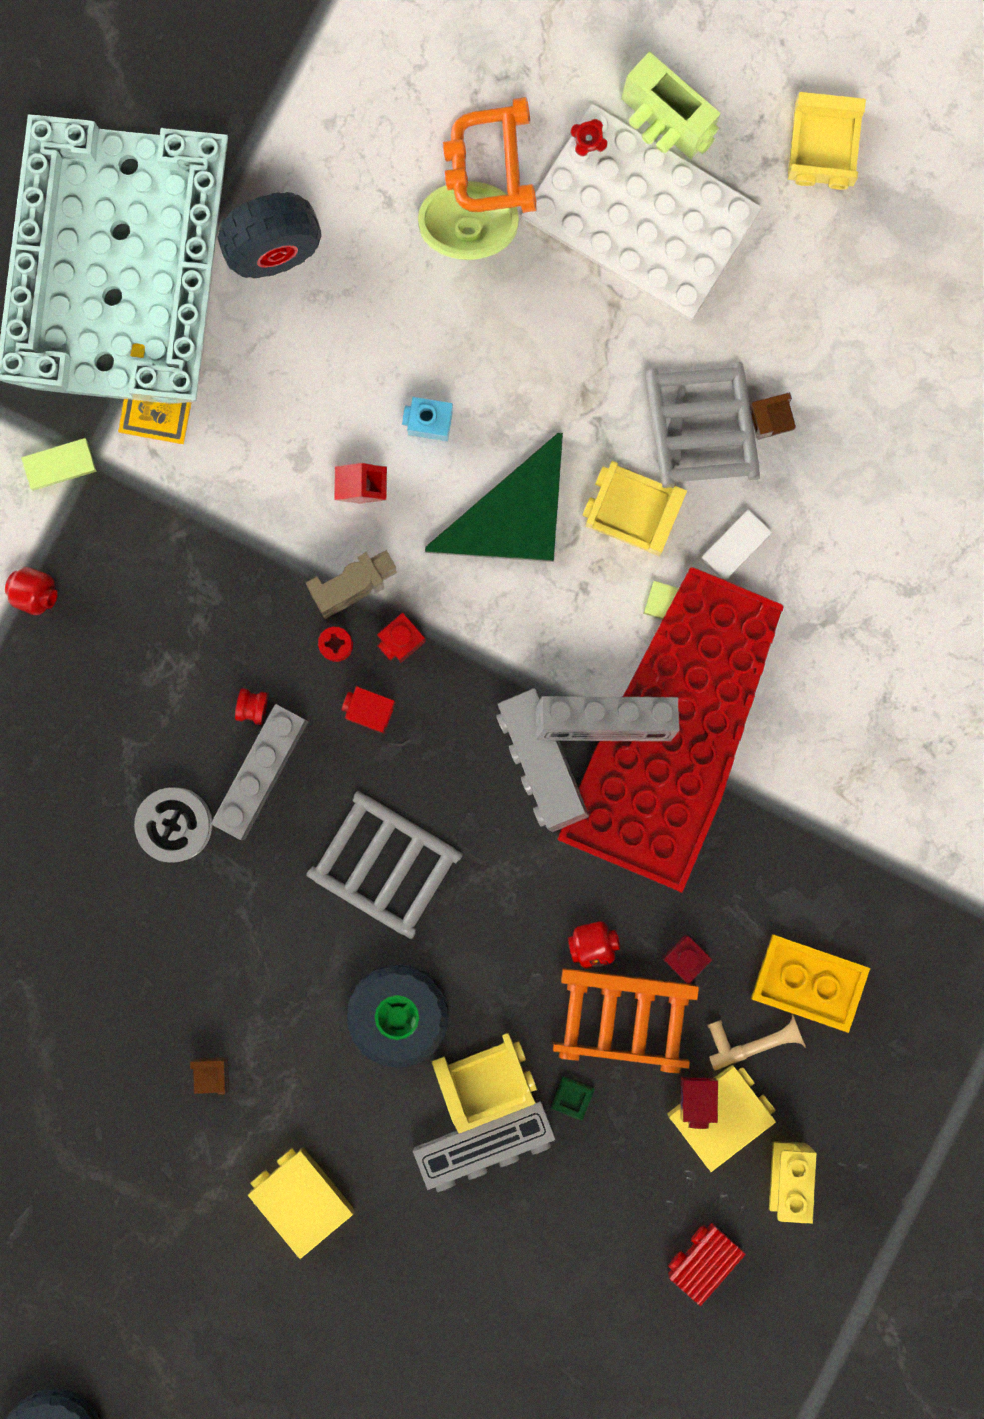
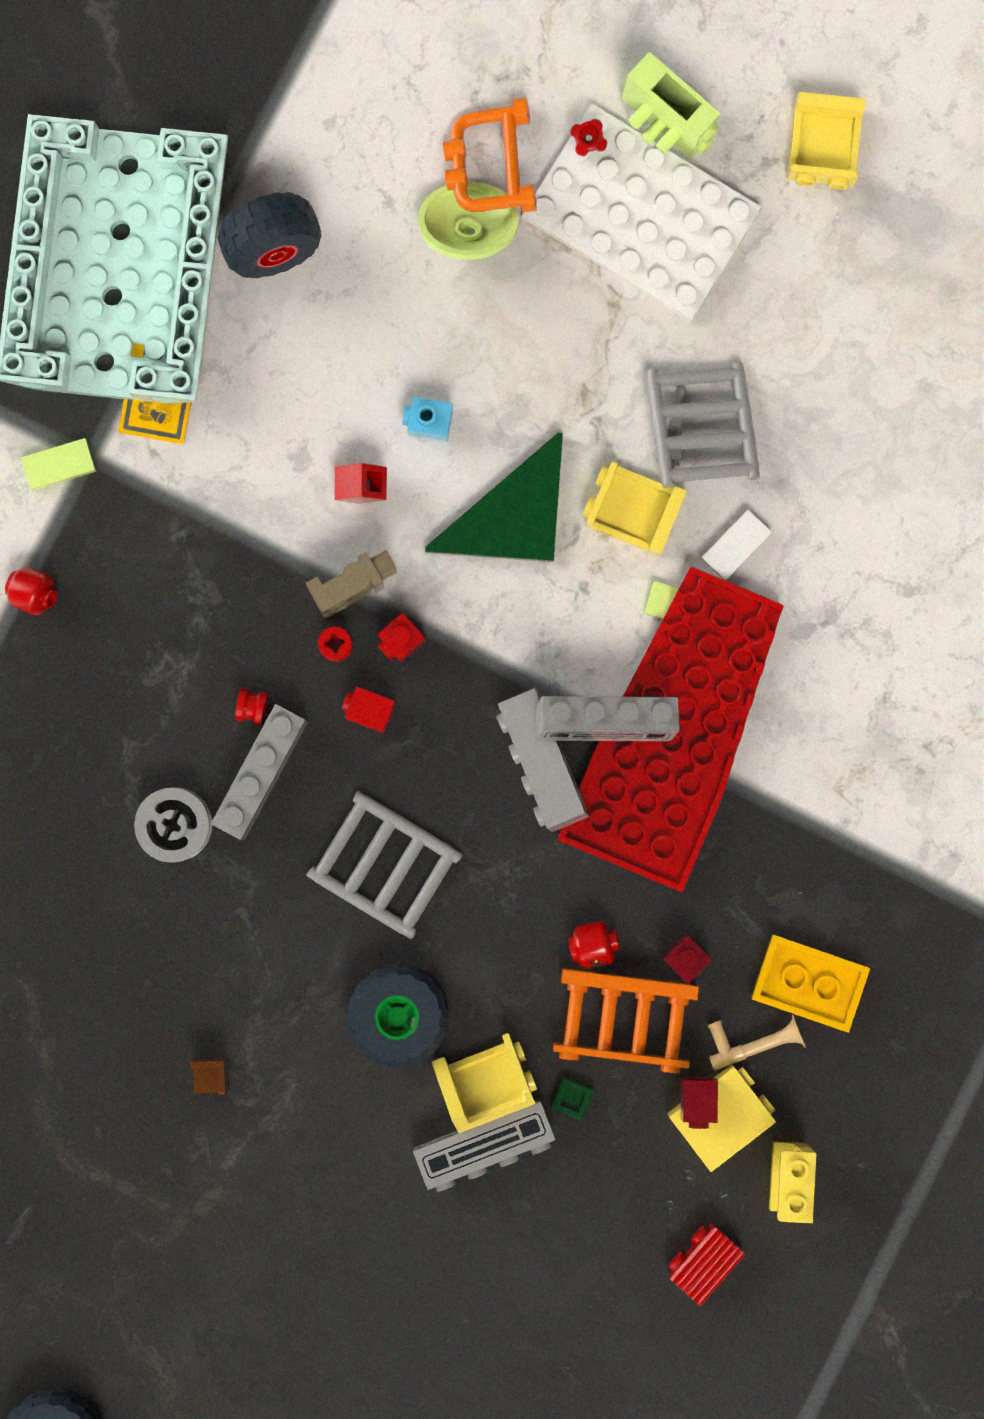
light yellow brick [248,1147,355,1259] -> none
reddish brown panel [750,392,796,440] -> none

